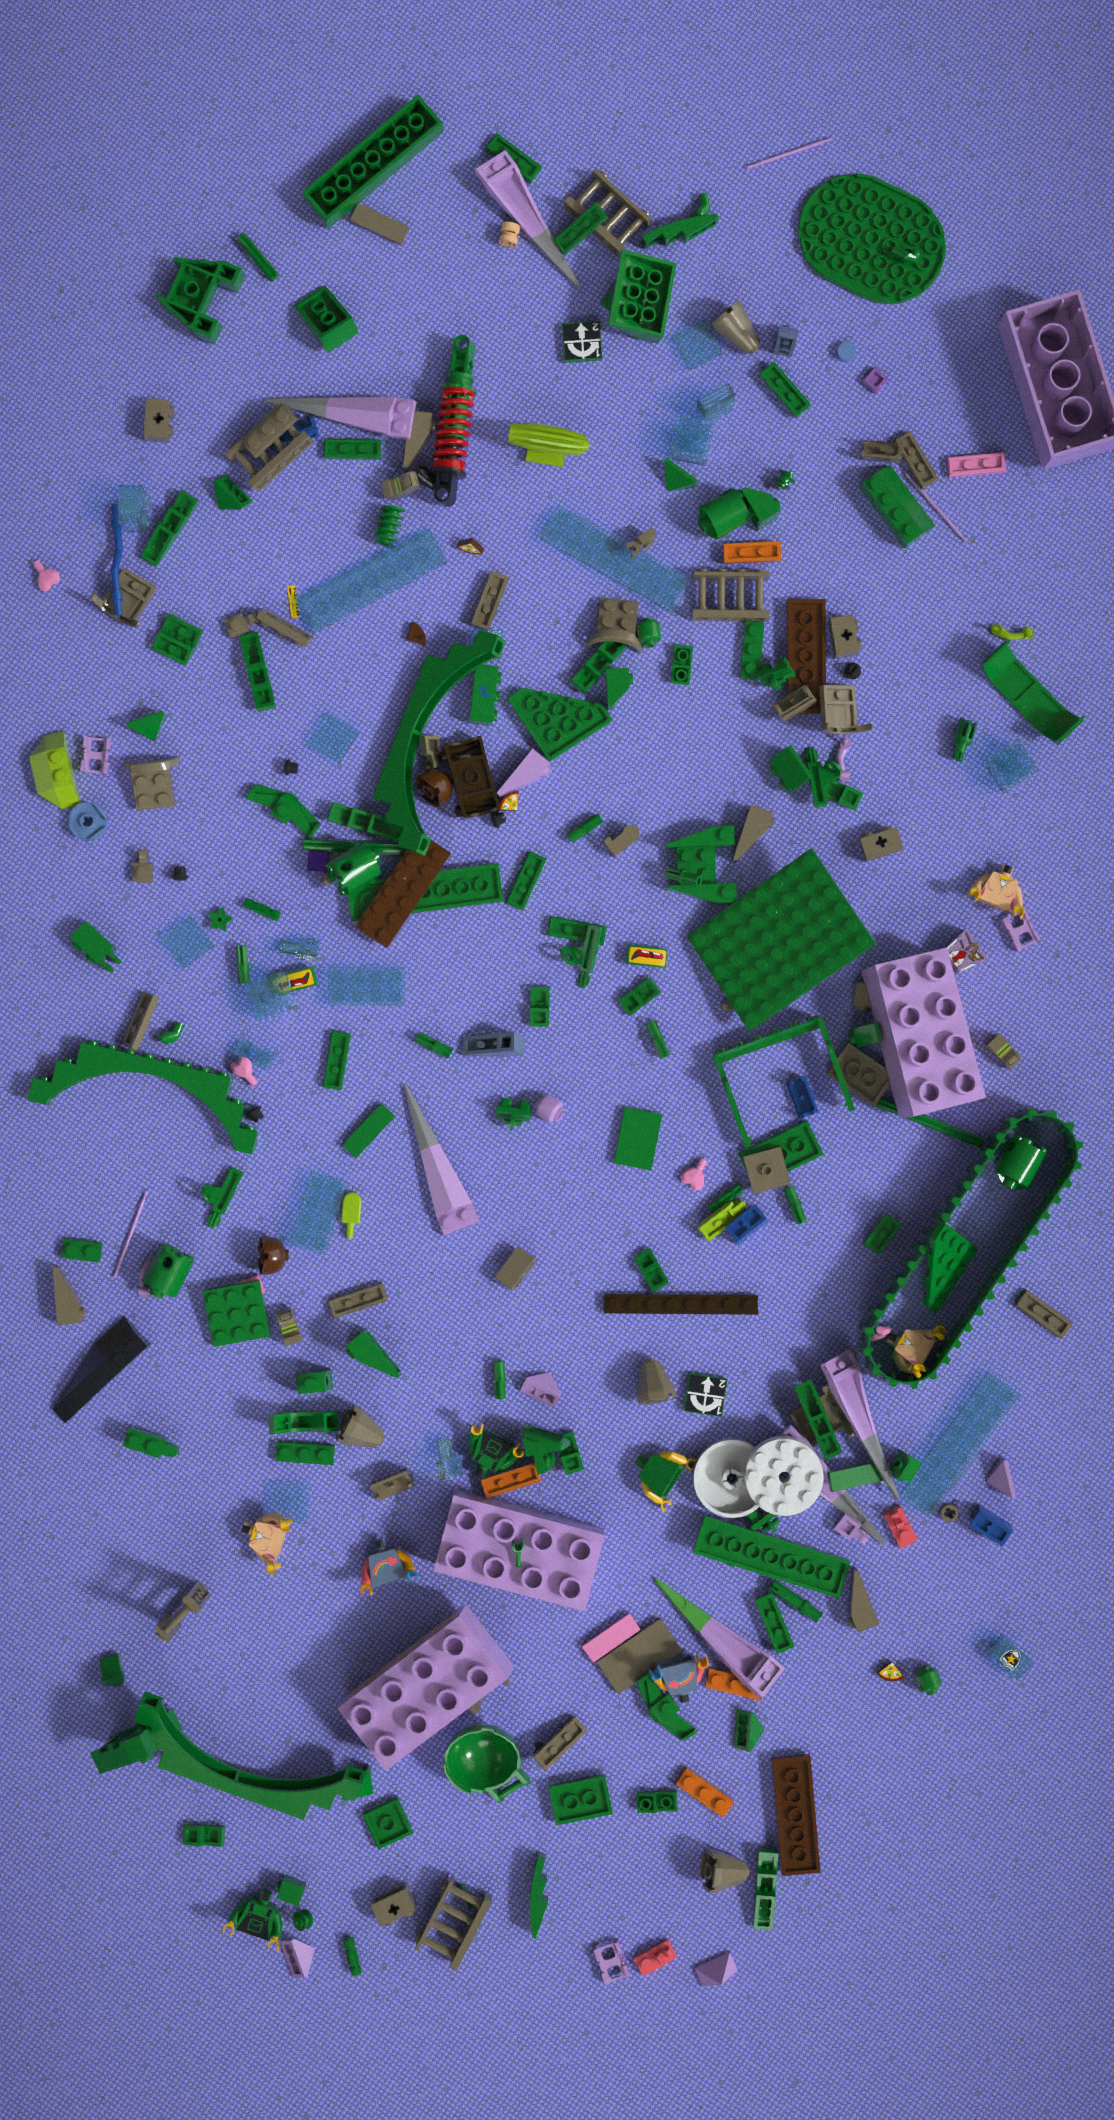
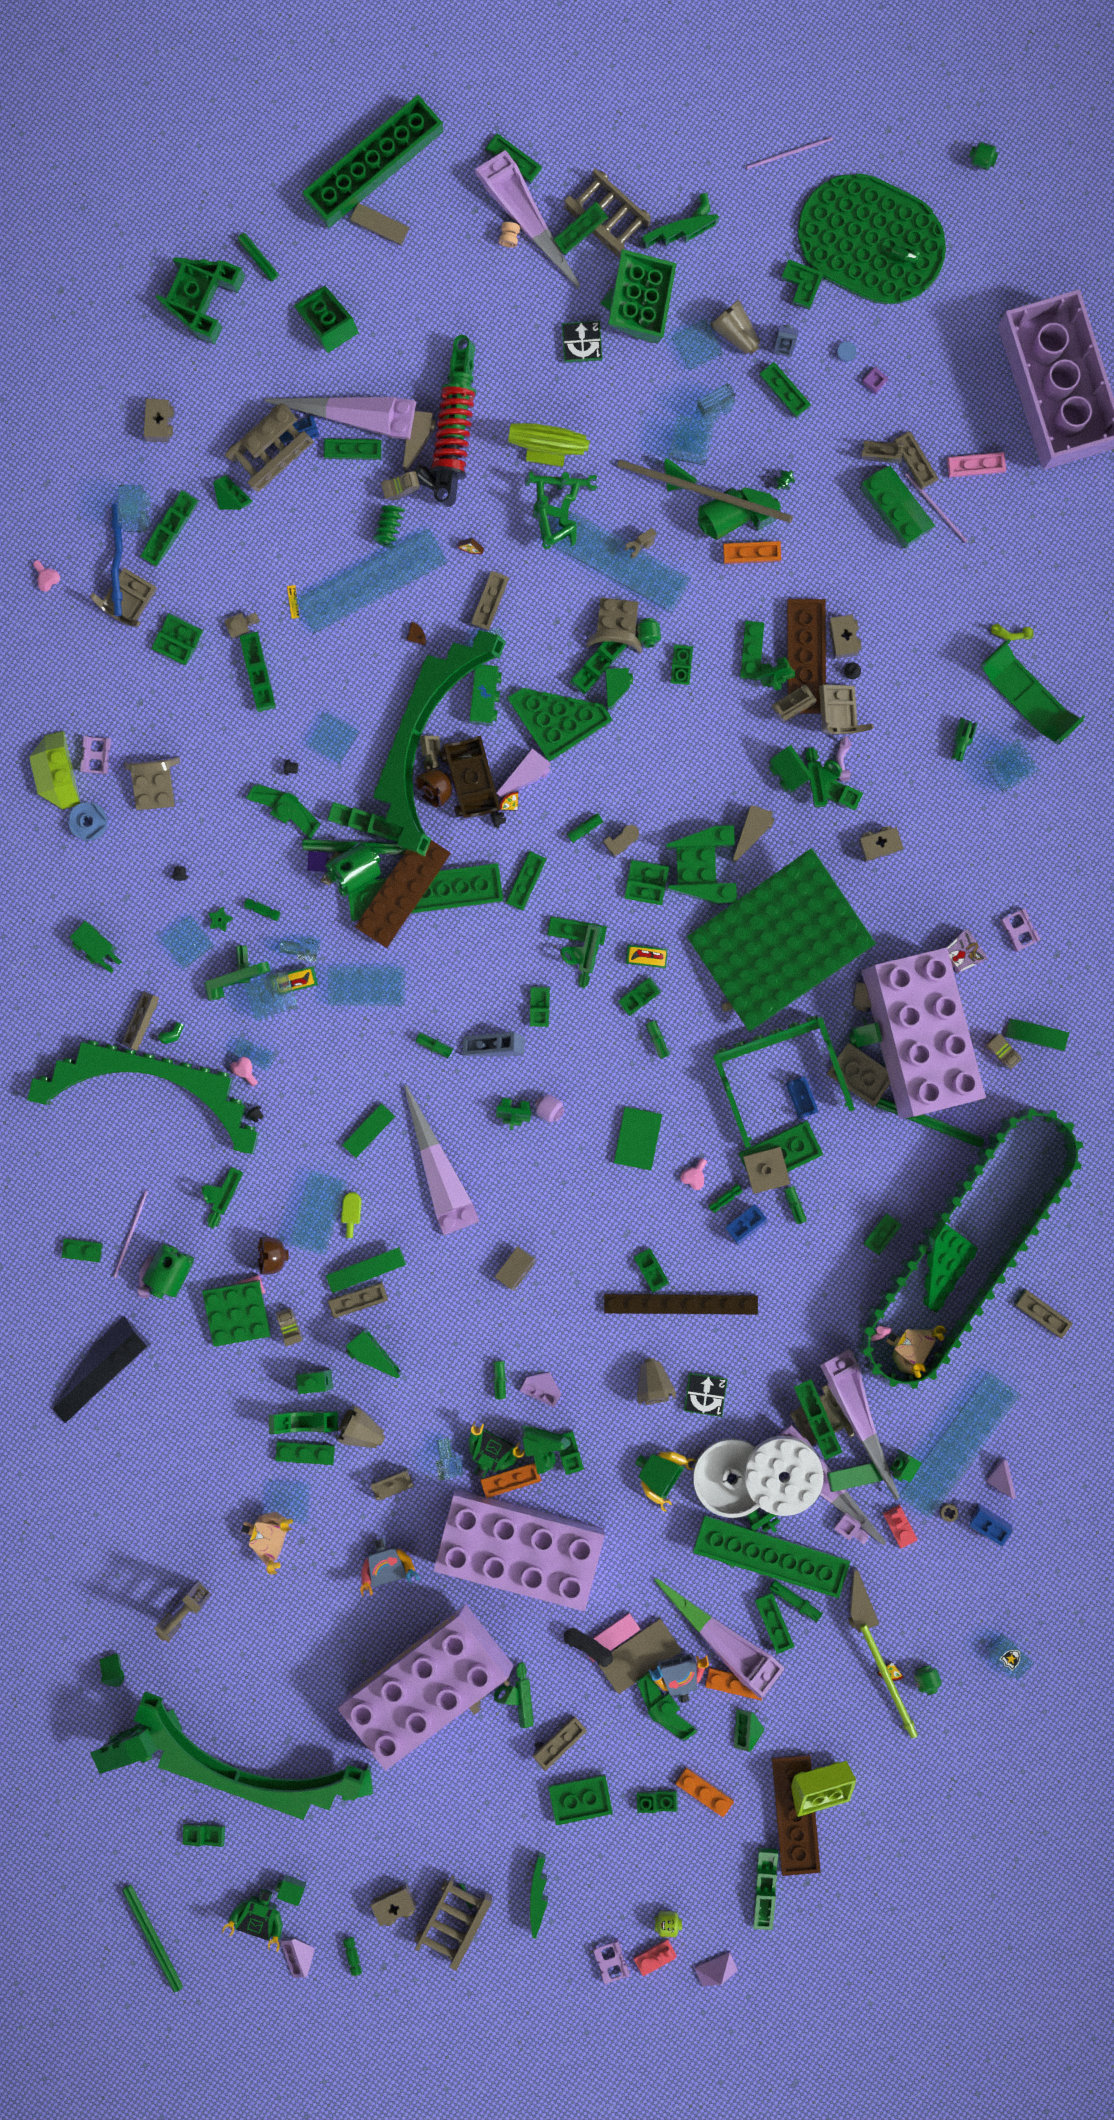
dark tan slope [52,1266,86,1325] -> none
green hinge [123,1425,180,1458] -> none
green slope [126,710,167,741] -> none
dark tan plate [132,849,154,883] -> none
dark tan plate [256,609,314,647] -> none
green wheel [293,1909,313,1931] -> none
green tile [323,1031,351,1090] -> none
green tile [362,1796,414,1850] -> none
green windscreen [443,1724,531,1803] -> none
green hand [512,1538,524,1567] -> none
green axle [665,867,702,887] -> none
dark tan fence [692,569,770,622] -> none
lime hinge [696,1197,747,1241] -> none
dark tan cone [700,1849,750,1893] -> none
light nougat torso [966,864,1025,919] -> none
green cylinder [994,1134,1048,1190] -> none
none -> green axle [122,1885,183,1993]
none -> green beam [204,962,271,1001]
none -> green slope [326,1247,407,1293]
none -> green piece [494,1662,534,1729]
none -> green piece [525,471,597,550]
none -> black piece [564,1628,613,1667]
none -> dark tan piece [617,459,793,523]
none -> green slope [624,859,669,905]
none -> lime head [655,1911,682,1938]
none -> green plate [781,259,824,310]
none -> lime slope [791,1761,857,1817]
none -> lime bar [859,1623,918,1739]
none -> green head [969,141,999,171]
none -> green slope [1005,1018,1069,1052]

